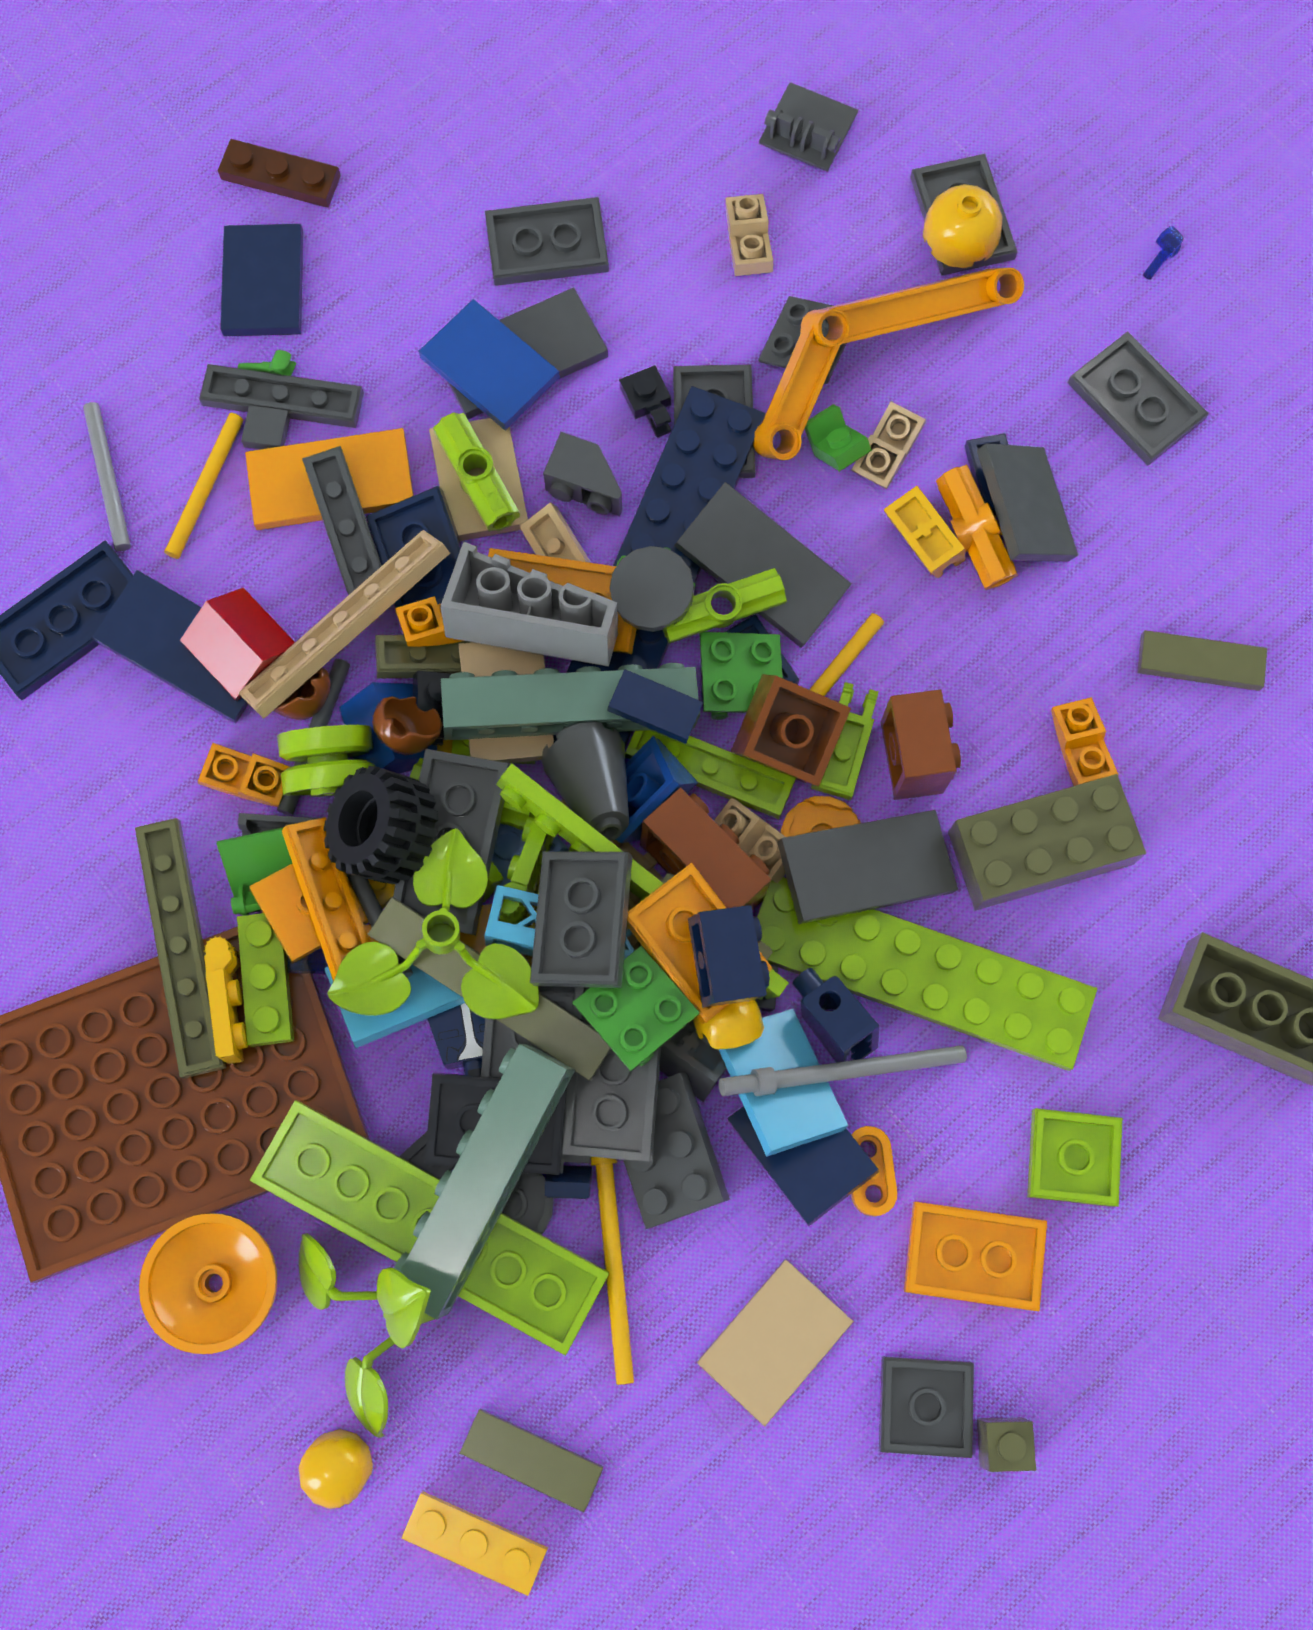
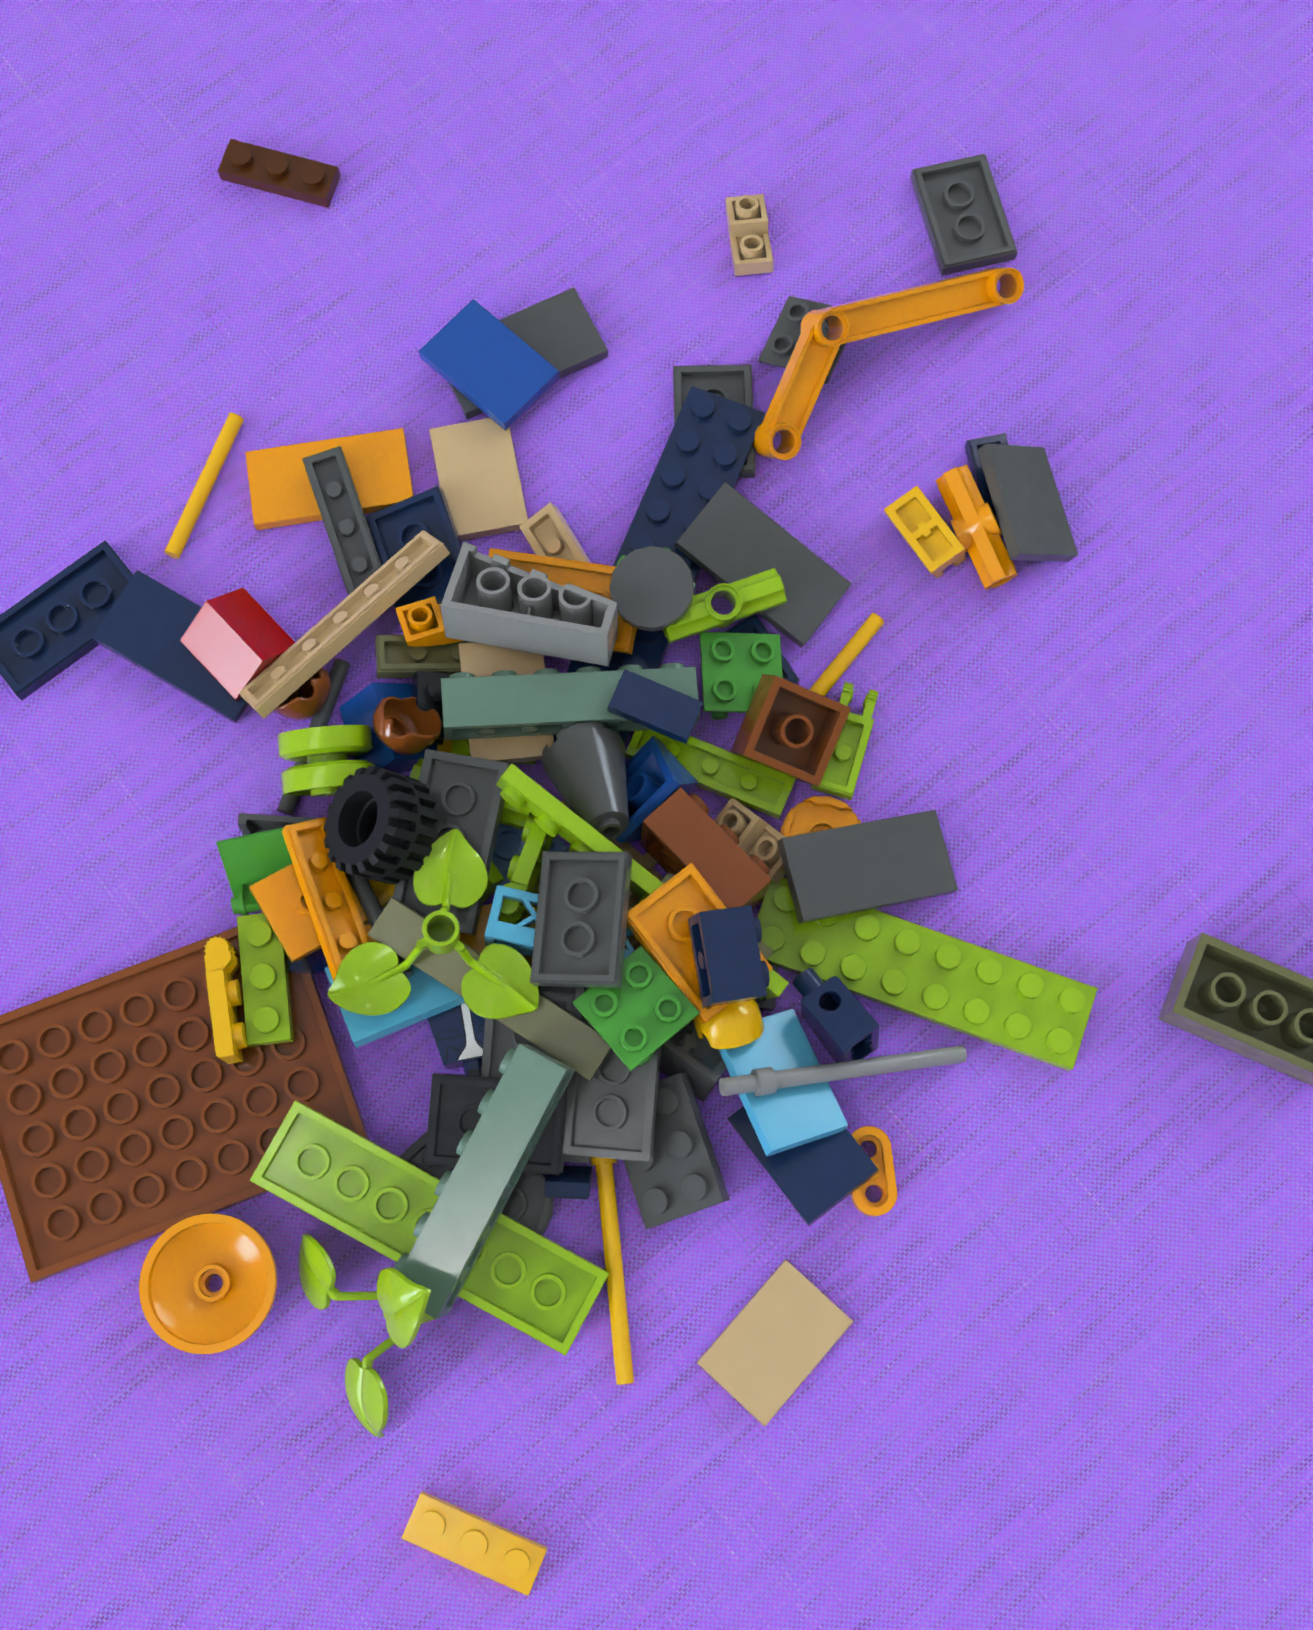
light grey bar [83,402,131,551] -> none
olive tile [135,818,227,1079] -> none
light orange slope [198,742,290,807] -> none
dark grey tile [199,364,364,428] -> none
dark blue tile [220,224,303,336] -> none
bright green hand [238,350,296,376] -> none
dark grey tile [241,405,290,449] -> none
yellow hair [298,1429,373,1509] -> none
lime piece [433,412,520,532] -> none
olive tile [459,1408,604,1512] -> none
dark grey tile [485,197,609,286] -> none
dark grey slope [543,432,622,516] -> none
black plate [619,365,671,438] -> none
dark grey hinge [759,82,858,172] -> none
bright green bracket [804,404,872,472] -> none
tan slope [851,401,926,489] -> none
dark grey tile [879,1356,974,1458] -> none
dark orange brick [880,689,961,800] -> none
light orange tile [904,1202,1047,1312] -> none
yellow cylinder [923,184,1003,268] -> none
olive brick [948,774,1146,911] -> none
olive brick [977,1417,1036,1472] -> none
lime tile [1027,1108,1123,1207] -> none
light orange slope [1051,697,1119,786] -> none
dark grey tile [1067,331,1209,465] -> none
olive tile [1137,630,1267,691] -> none
clear blue hand [1143,226,1184,280] -> none

